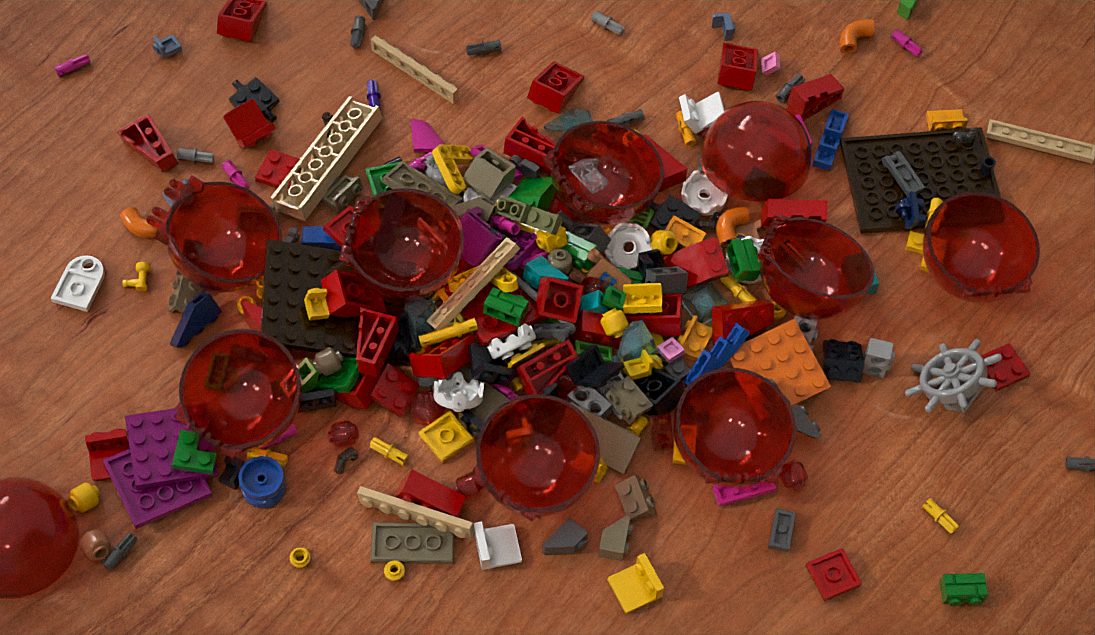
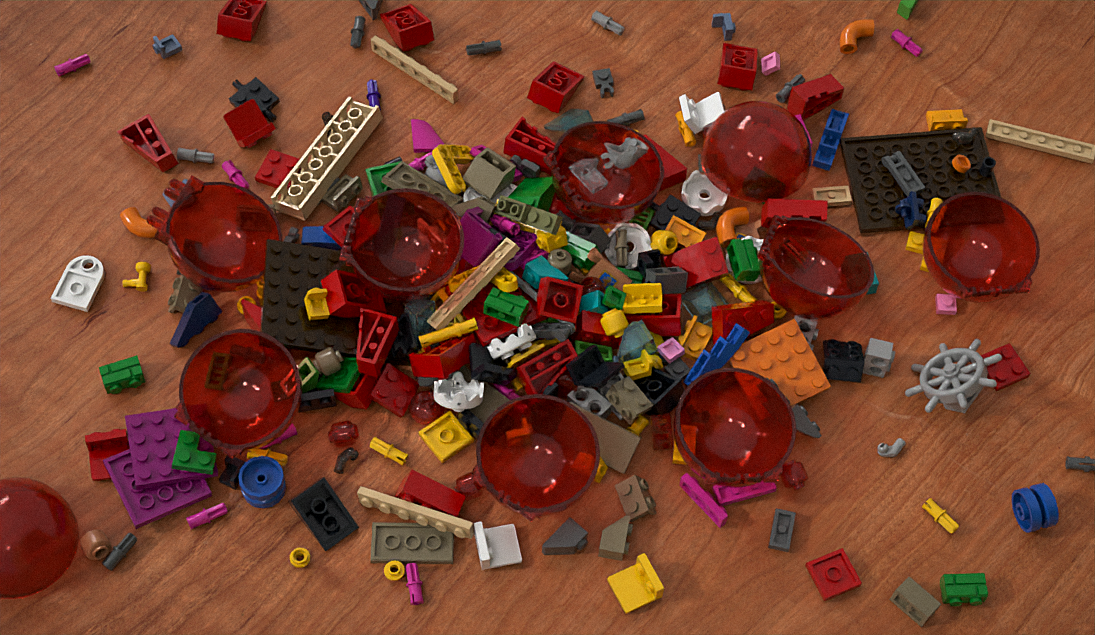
yellow head [68,482,100,513] -> none
none -> green brick [99,356,146,394]
none -> dark pink axle [186,503,228,530]
none -> black slope [288,477,359,551]
none -> red slope [379,4,435,51]
none -> dark pink axle [406,563,424,605]
none -> dark grey plate [592,68,614,98]
none -> light grey helmet [601,137,649,169]
none -> dark tan axle [614,229,629,268]
none -> dark pink plate [679,473,728,528]
none -> tan plate [811,186,852,207]
none -> light grey arm [877,438,906,457]
none -> dark tan hinge [889,577,941,627]
none -> bright pink plate [935,294,957,315]
none -> orange tile [952,155,971,173]
none -> blue wheel [1011,483,1059,533]

